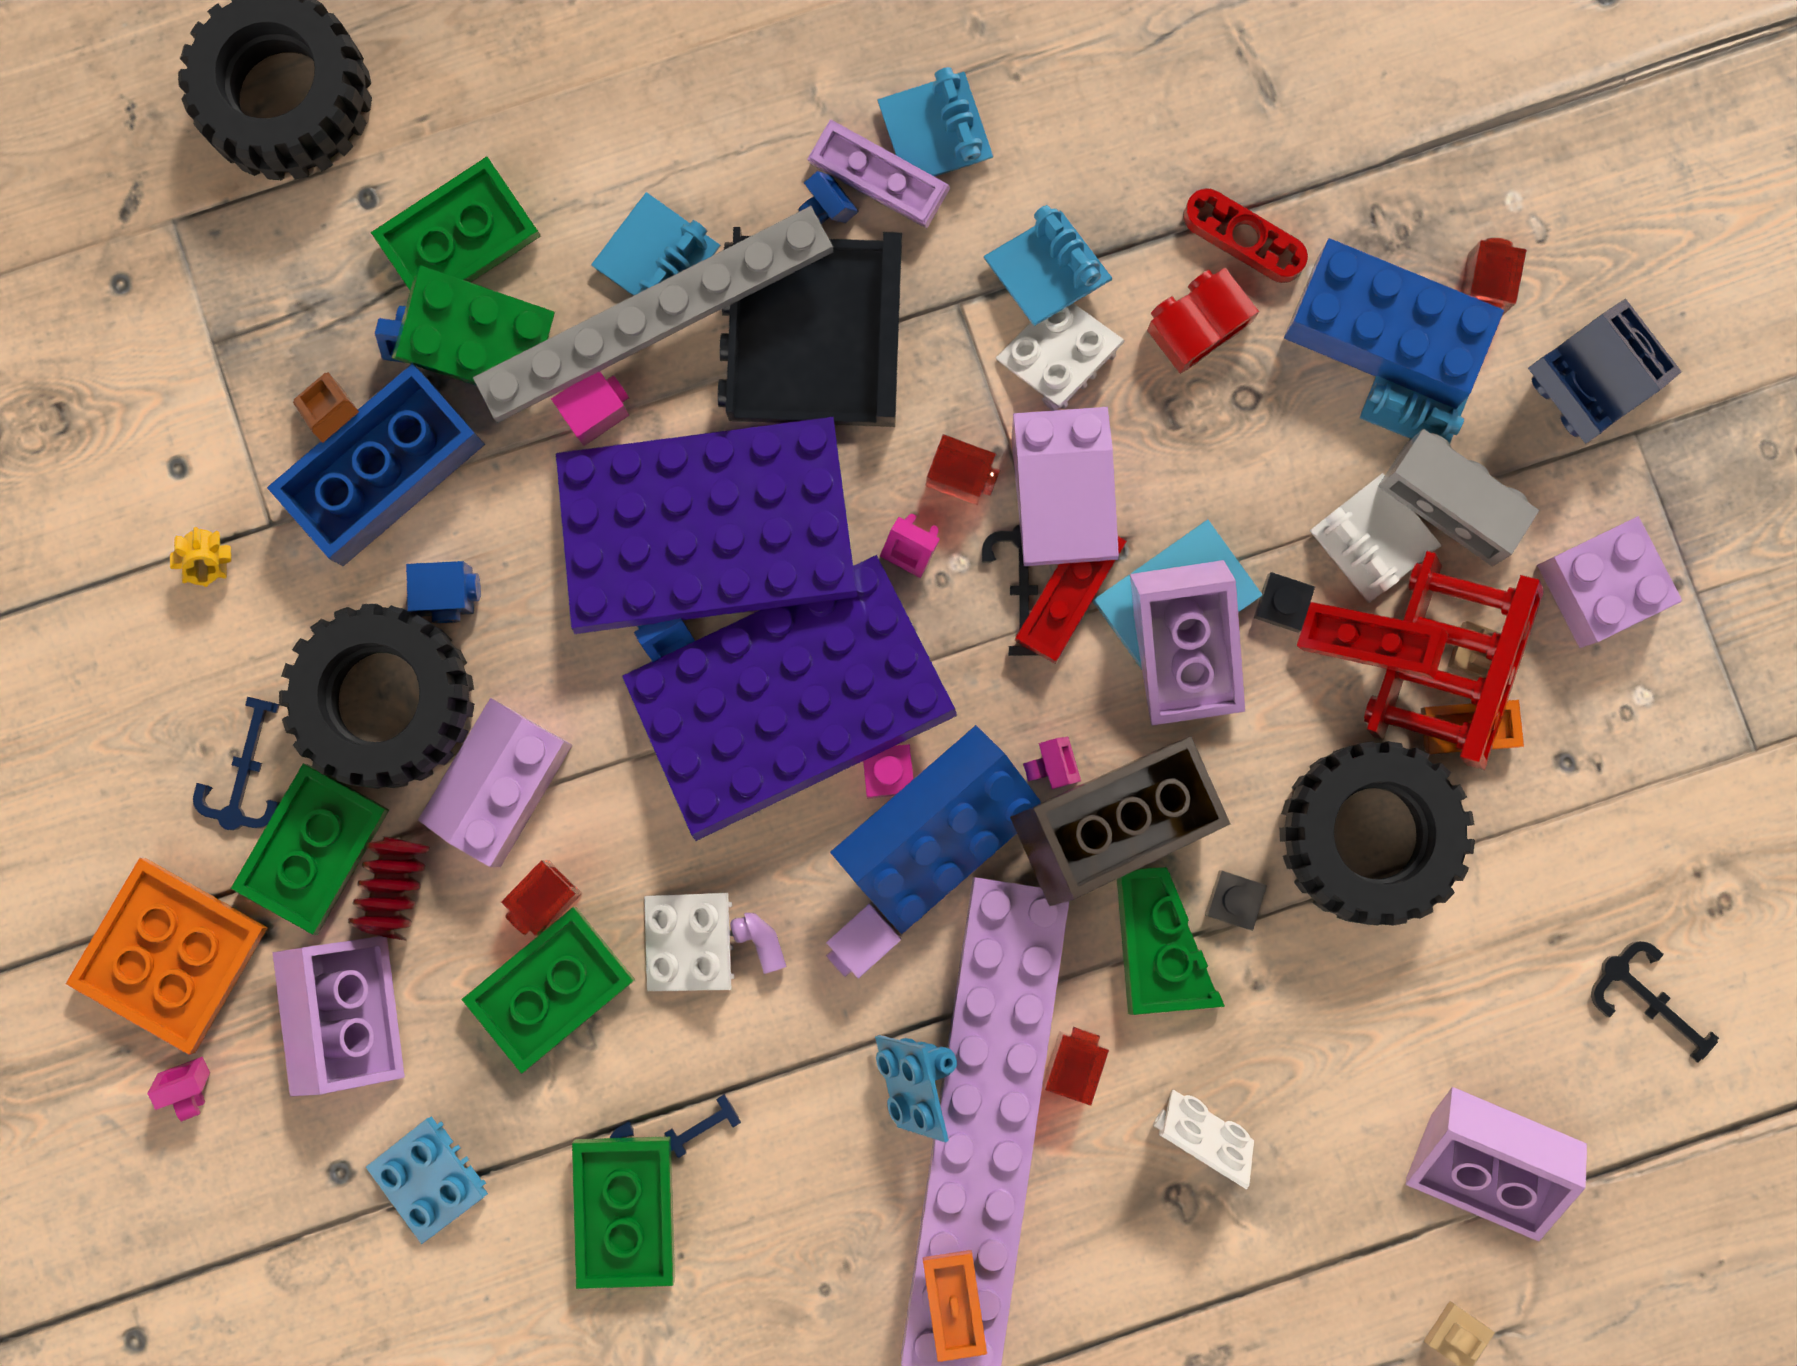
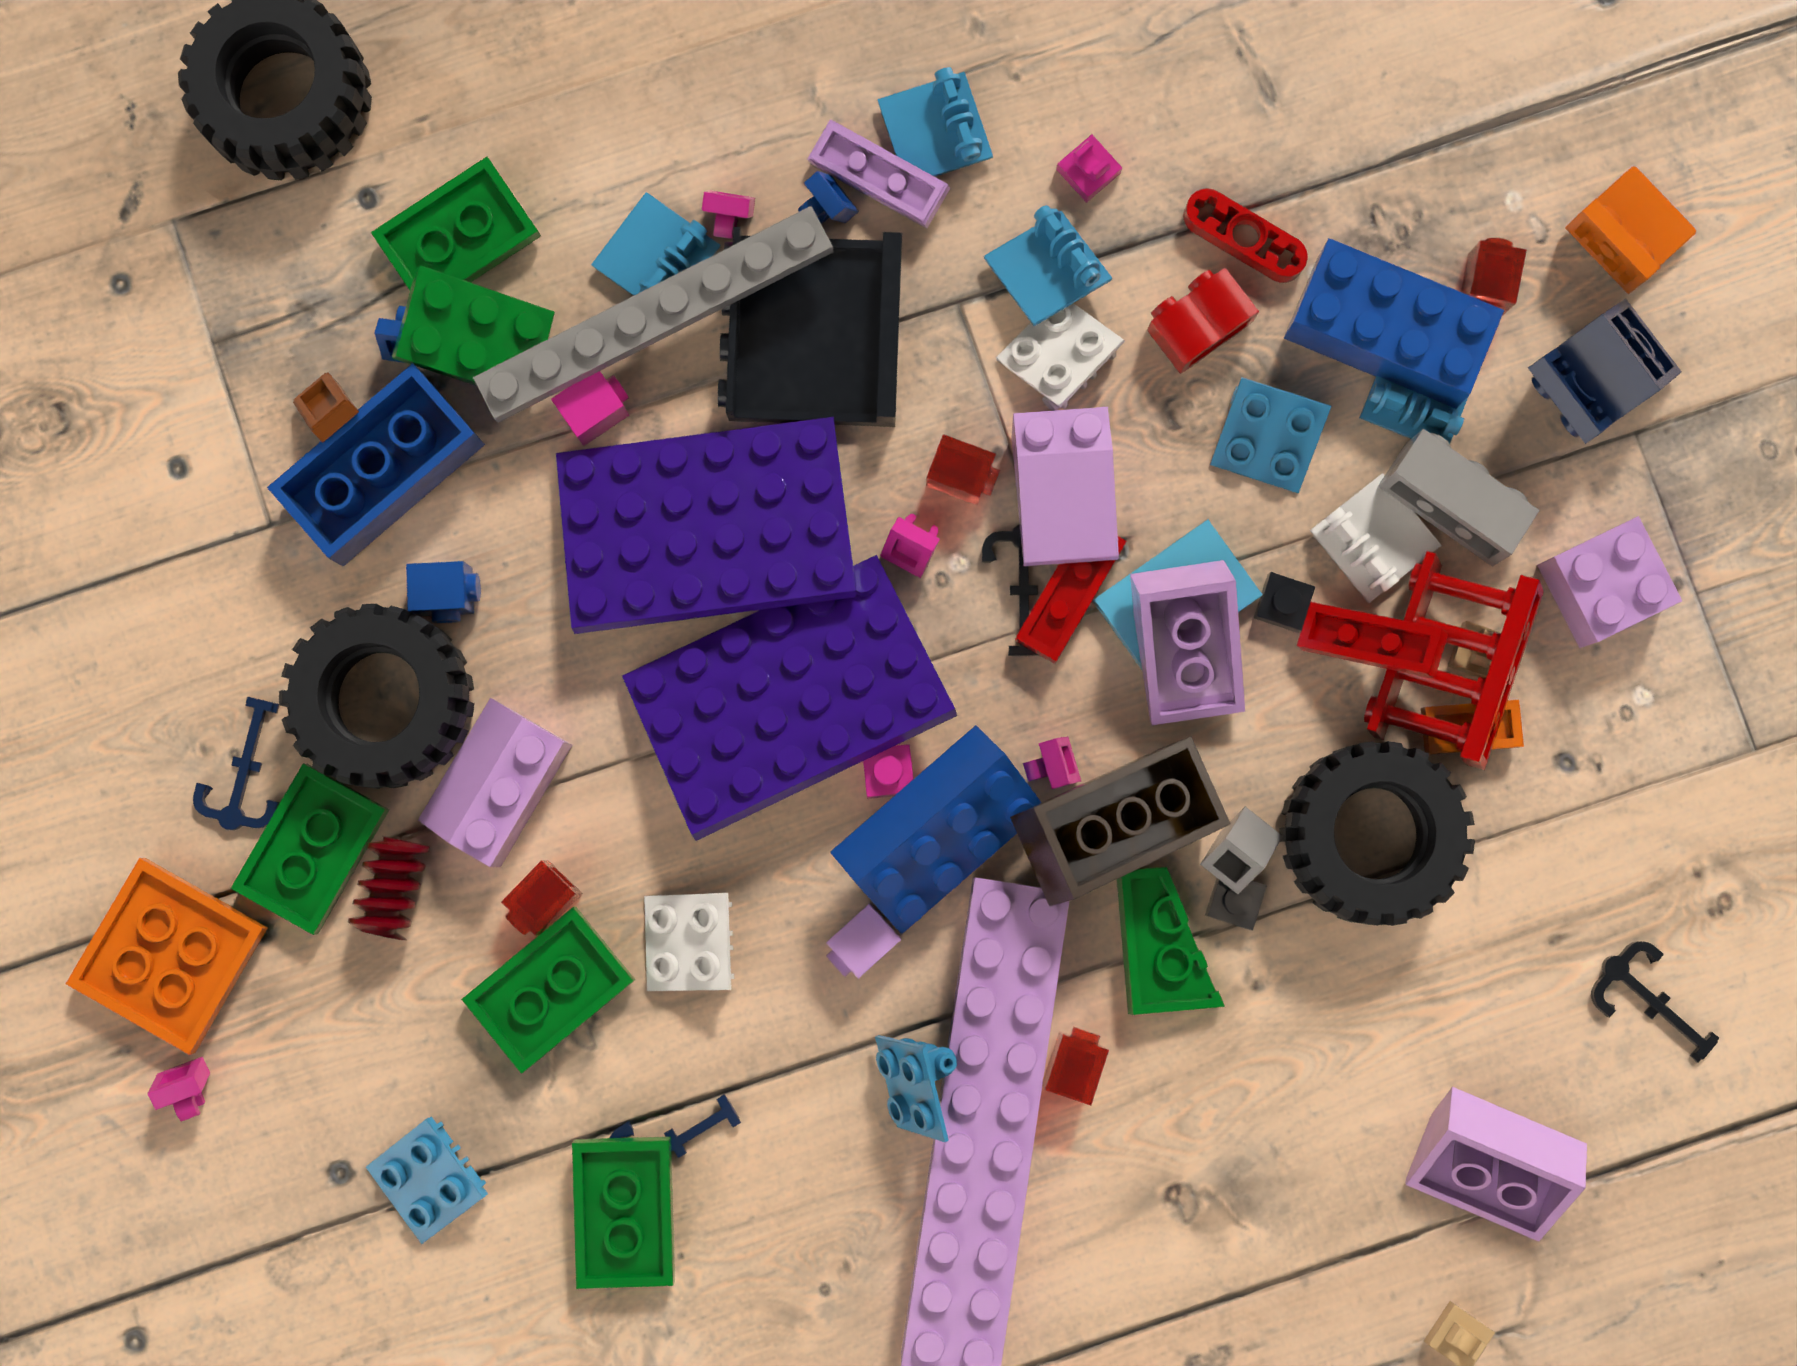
yellow gear [170,527,231,587] -> none
lavender slope [272,936,405,1097] -> none
blue tile [634,618,695,662] -> none
lavender arm [730,913,787,974] -> none
orange plate [923,1250,987,1362] -> none
white hinge [1153,1090,1254,1189] -> none
none -> dark pink tile [701,190,756,239]
none -> dark pink tile [1056,134,1122,203]
none -> light grey brick [1200,806,1283,894]
none -> dark azure hinge [1210,377,1331,494]
none -> orange bracket [1565,166,1696,294]

